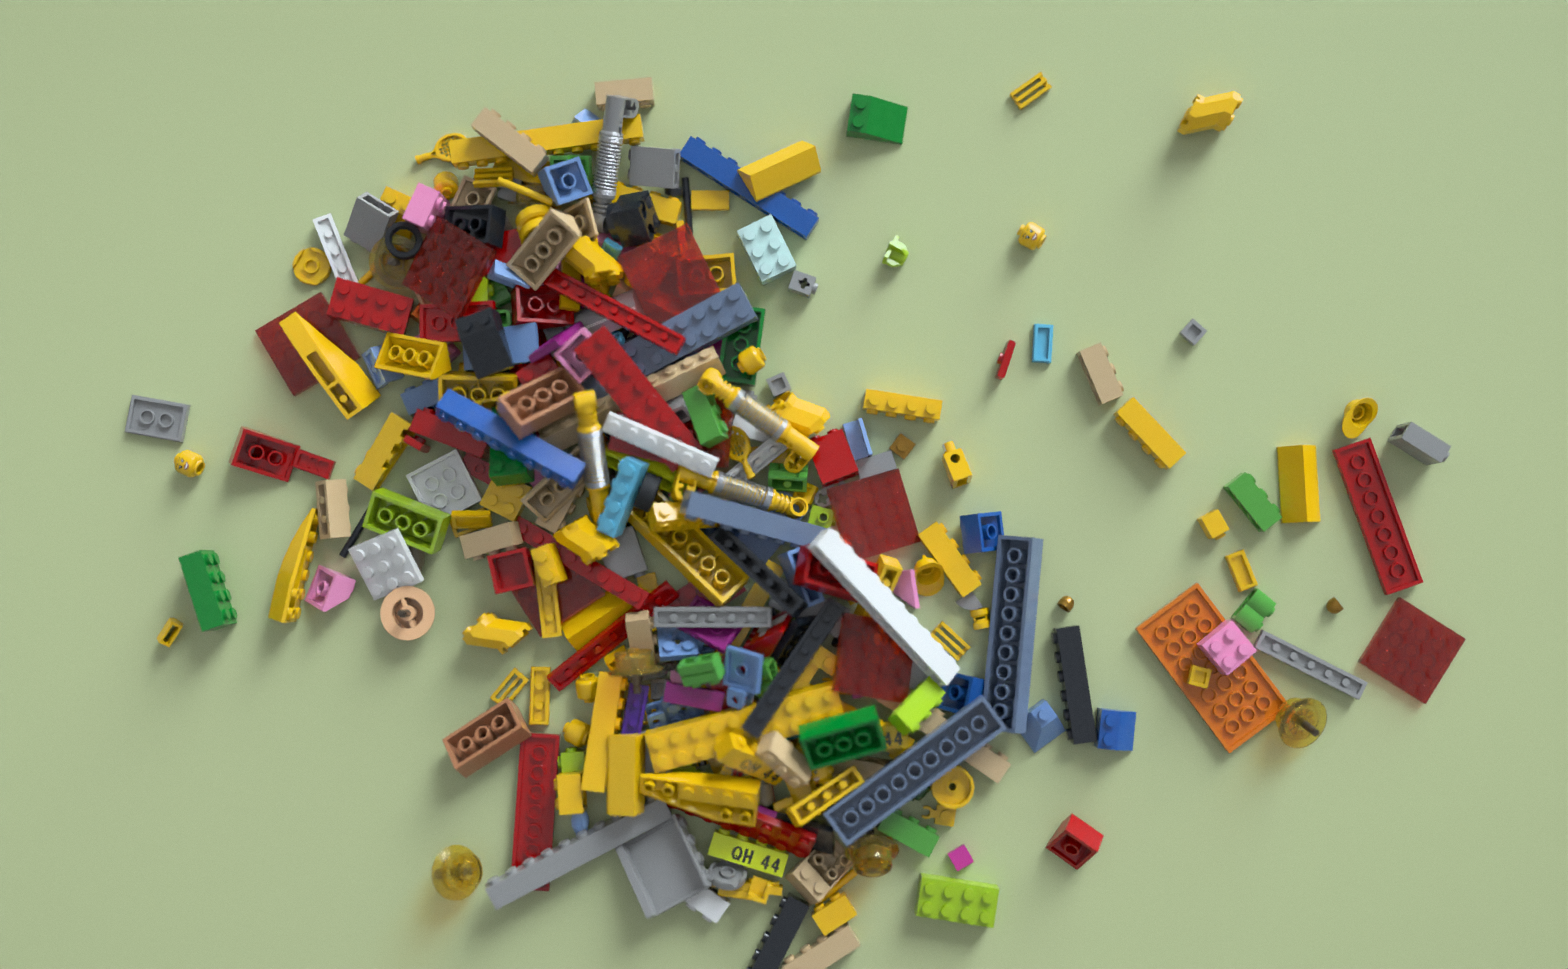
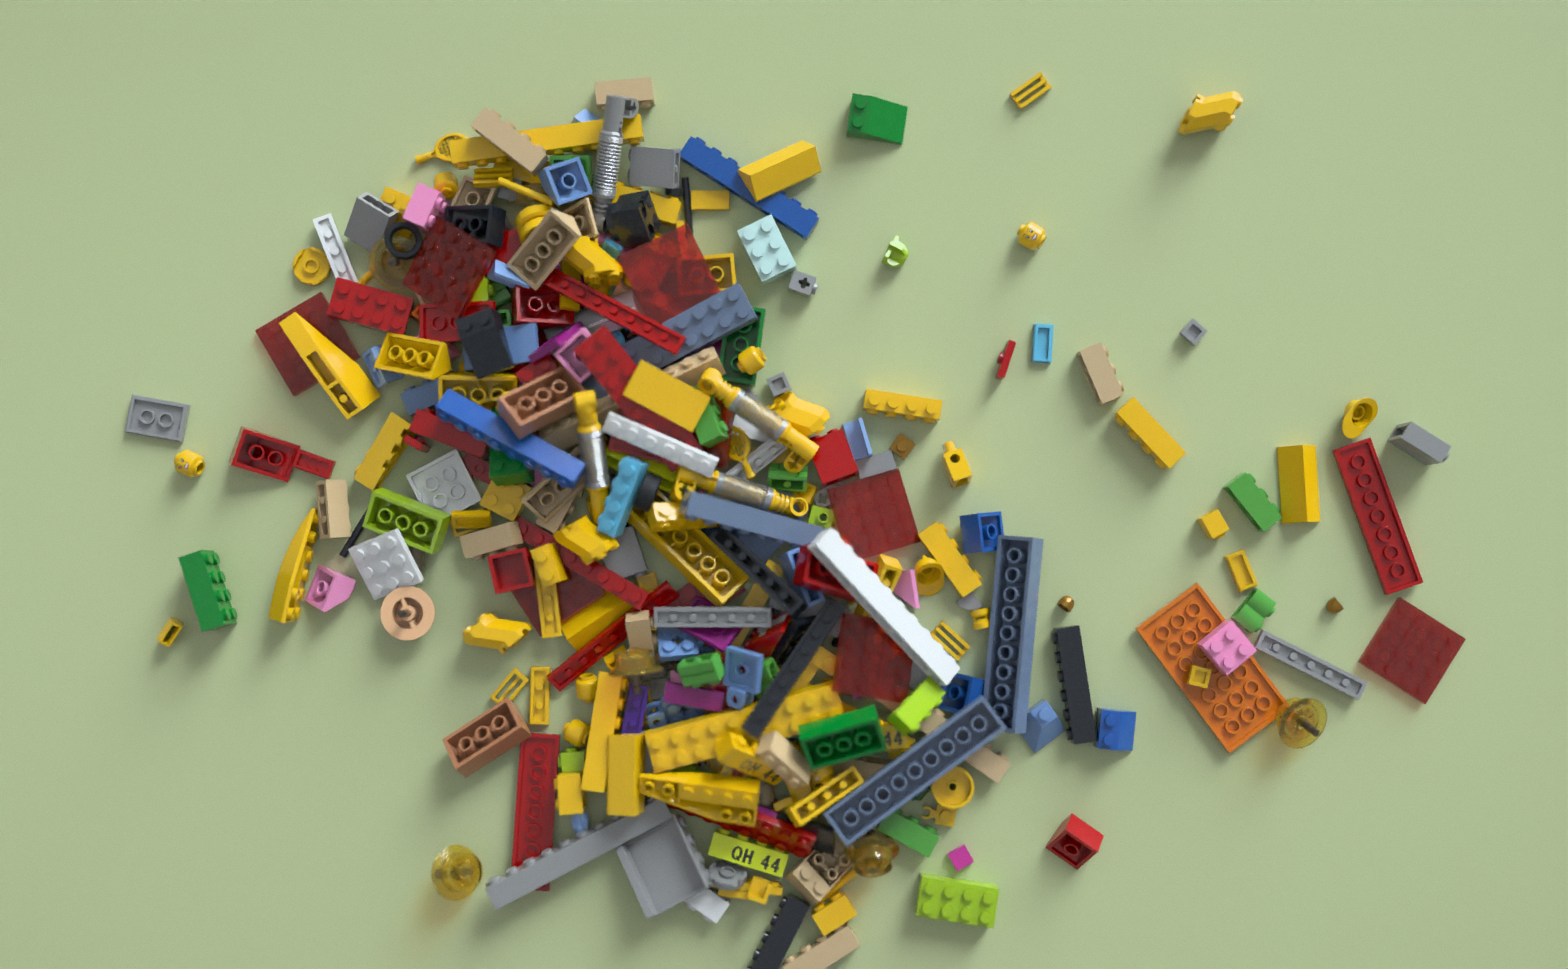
none -> yellow tile [622,360,711,432]

